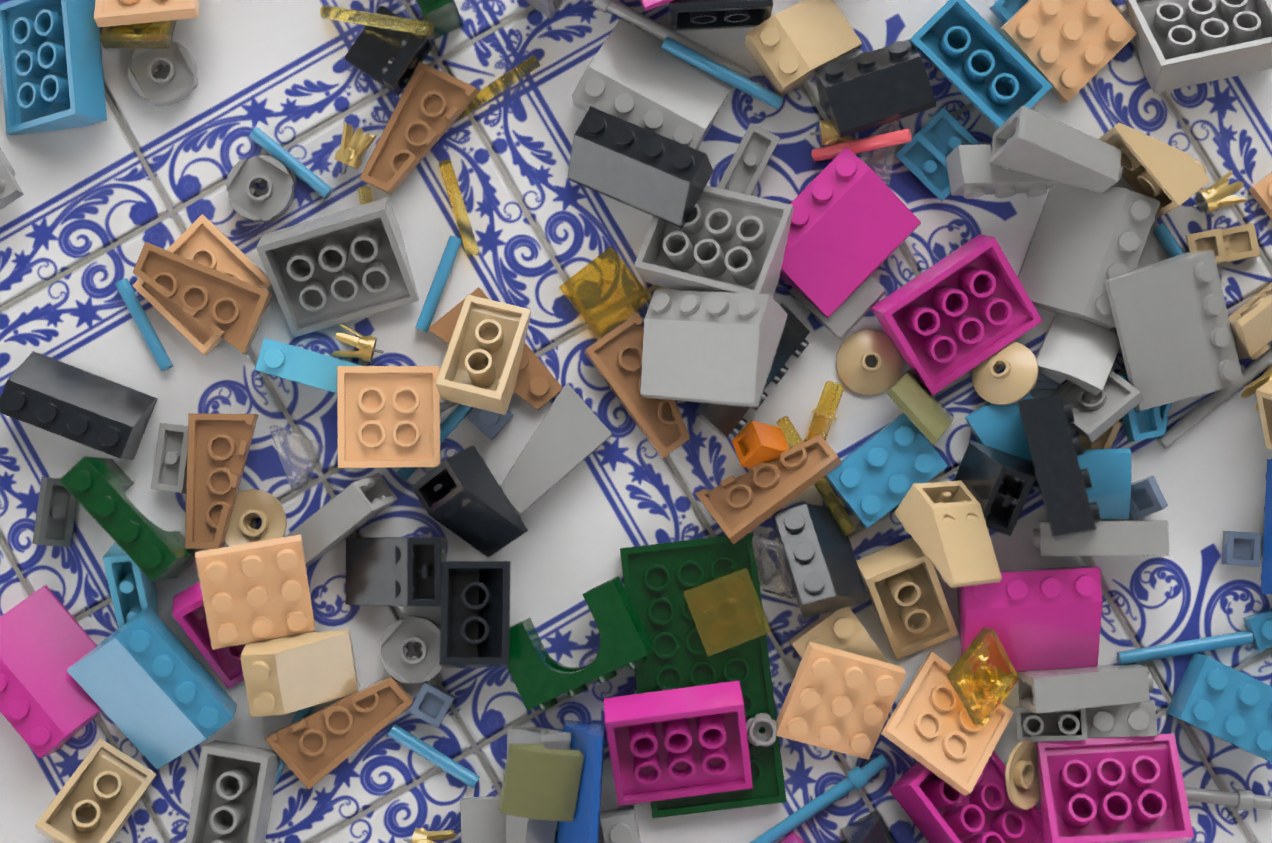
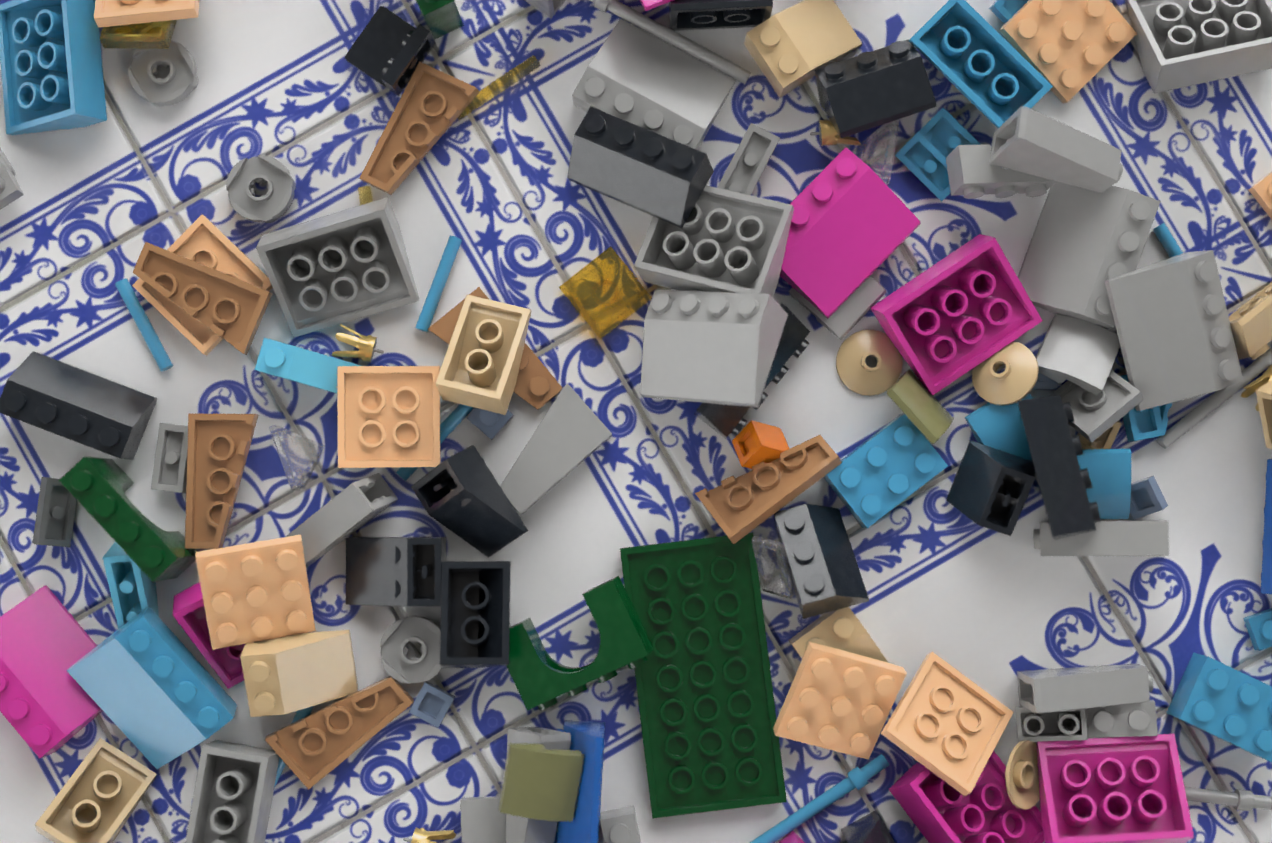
tan dish [225,489,287,547] -> none
dark azure bar [249,127,333,199] -> none
clear yellow bar [320,5,434,36] -> none
pearl gold piece [334,122,377,174] -> none
dark azure bar [388,724,480,788] -> none
clear yellow bar [438,160,480,258] -> none
medium nougat wing [584,312,690,459] -> none
dark pink slope [604,681,753,806] -> none
dark azure bar [661,37,784,110] -> none
clear yellow plate [683,567,771,656] -> none
light grey plate [746,713,778,747] -> none
clear yellow bar [776,416,857,537] -> none
clear yellow axle [804,381,844,442] -> none
coral bar [812,128,912,162] -> none
tan slope [856,537,959,660] -> none
tan slope [894,481,1002,588] -> none
clear yellow plate [947,628,1020,726] -> none
dark pink slope [957,566,1102,674] -> none
tan slope [1098,123,1211,218] -> none
dark azure bar [1117,630,1254,665] -> none
tan slope [1186,223,1260,264] -> none
pearl gold piece [1193,170,1247,215] -> none
sand blue plate [1221,531,1262,567] -> none

